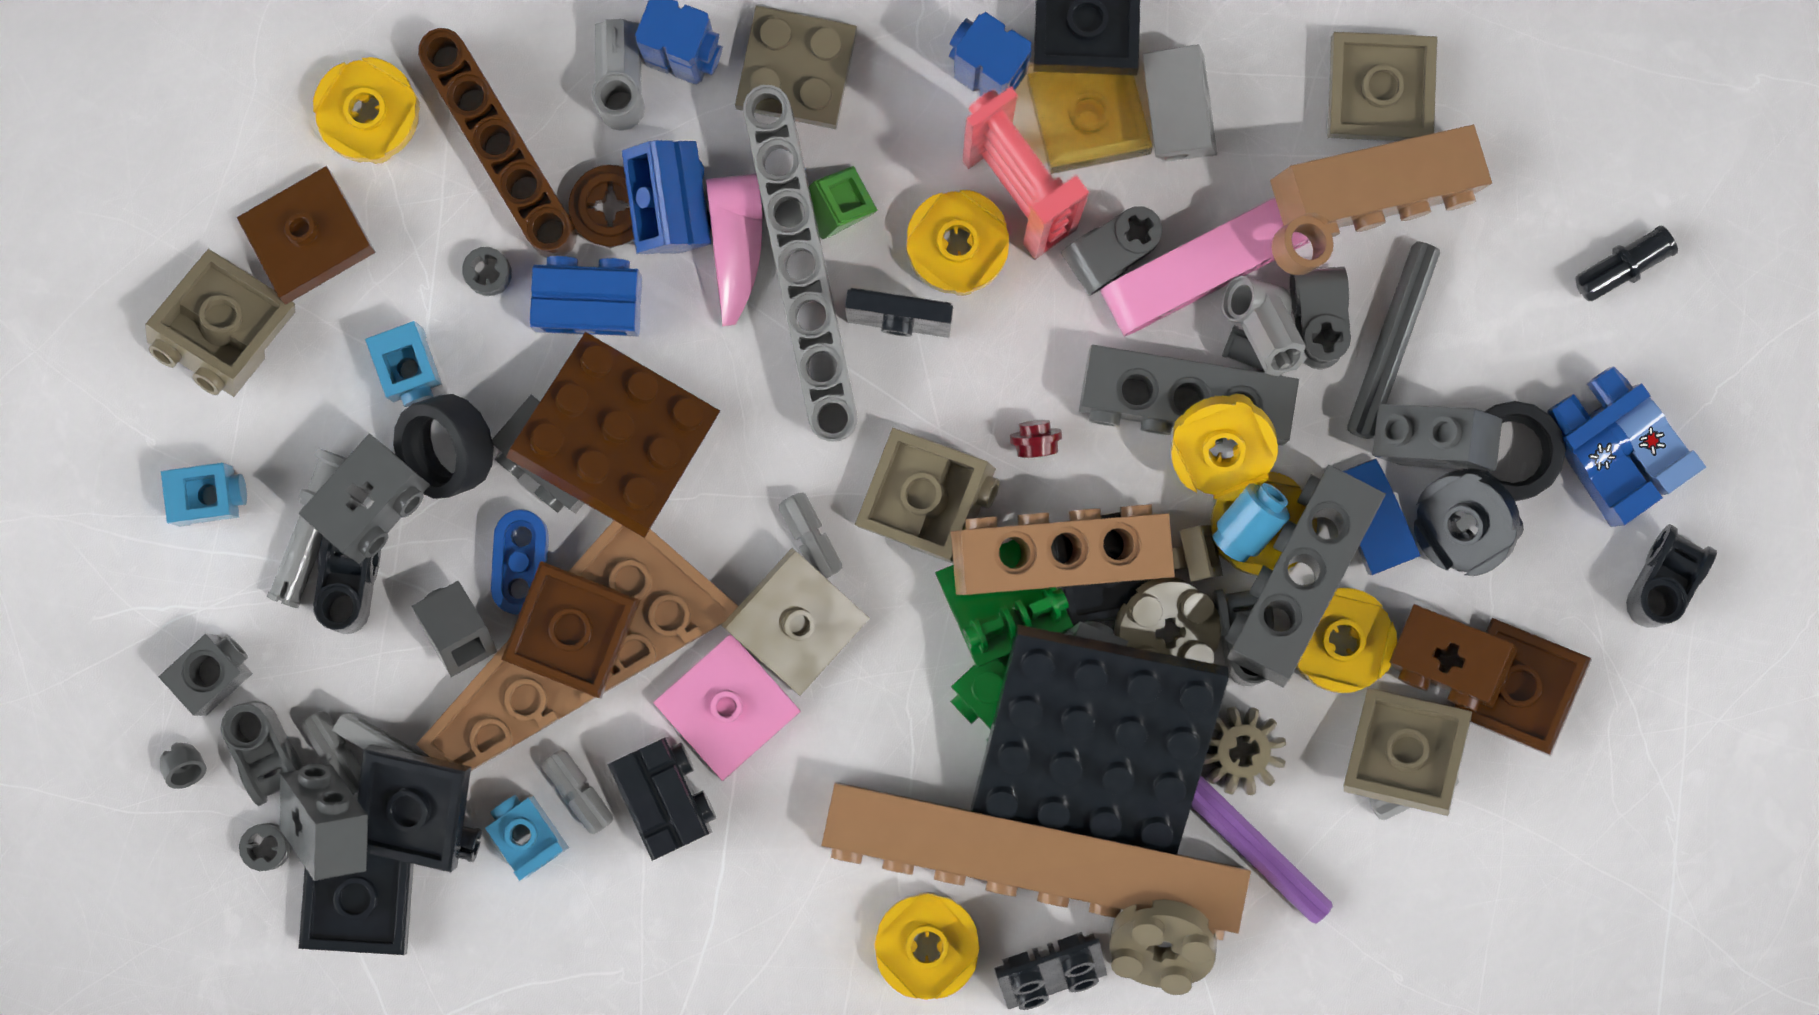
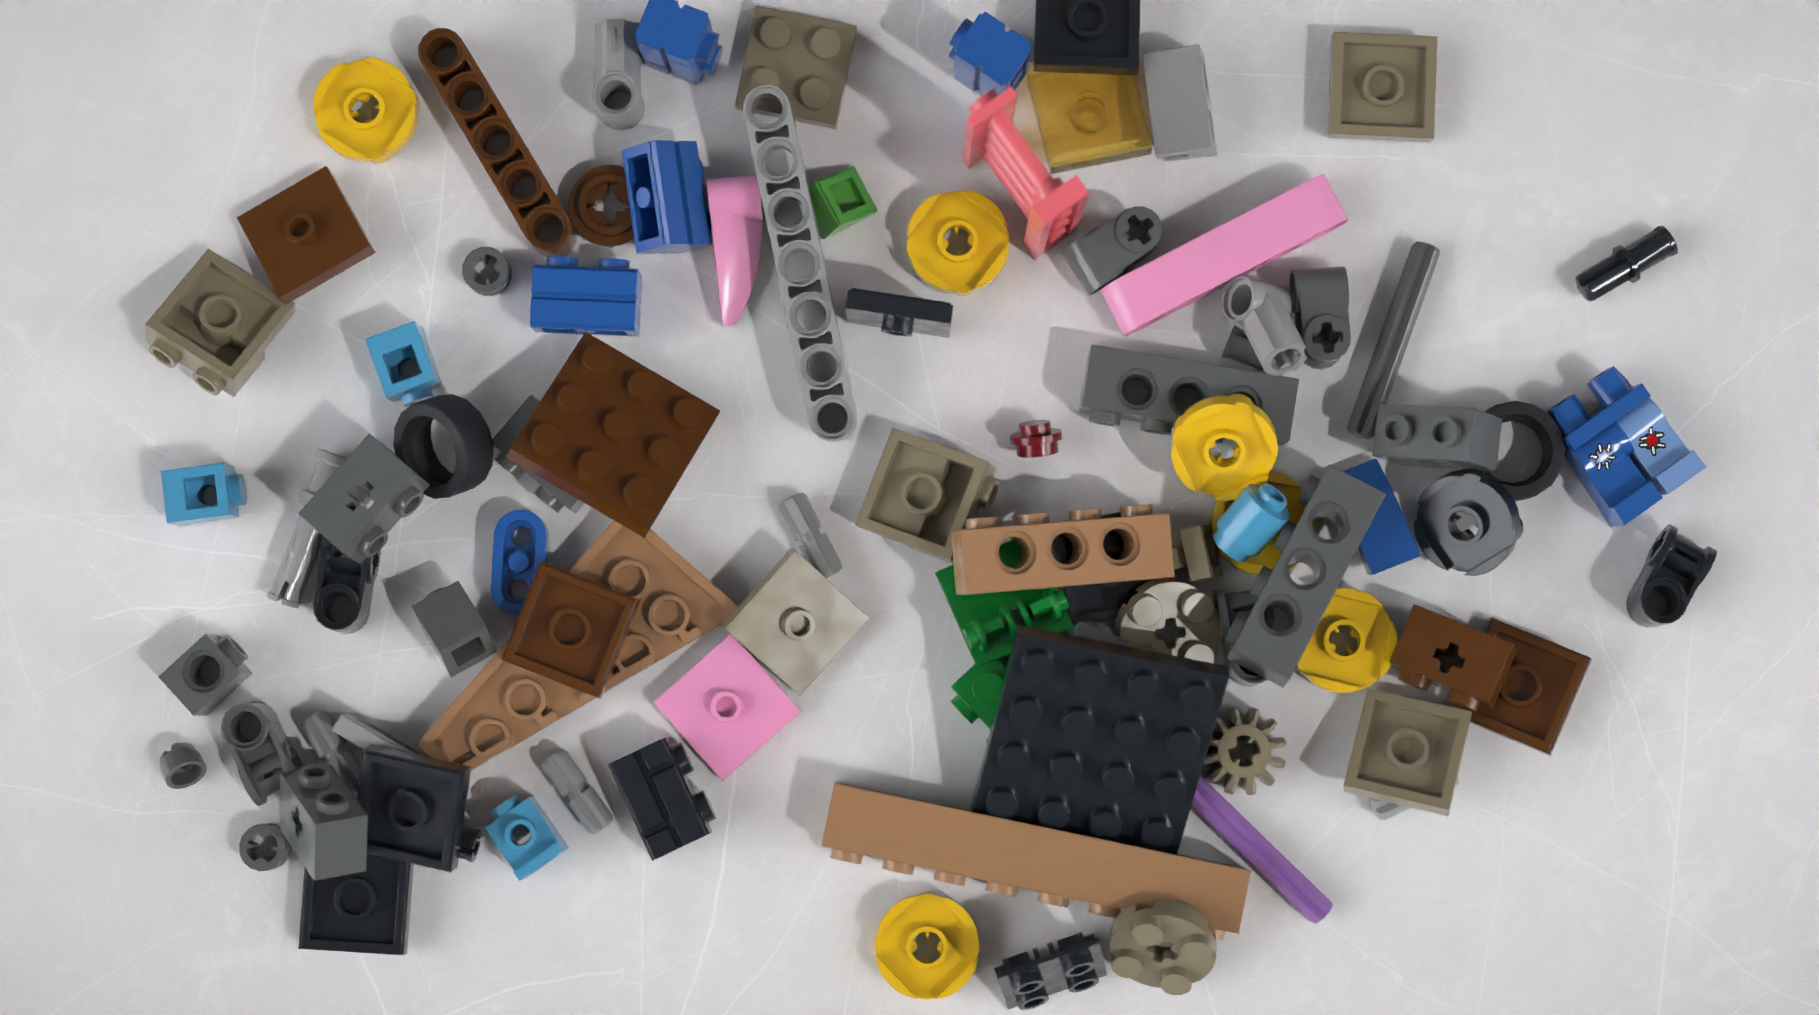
medium nougat hinge [1270,124,1493,275] -> none

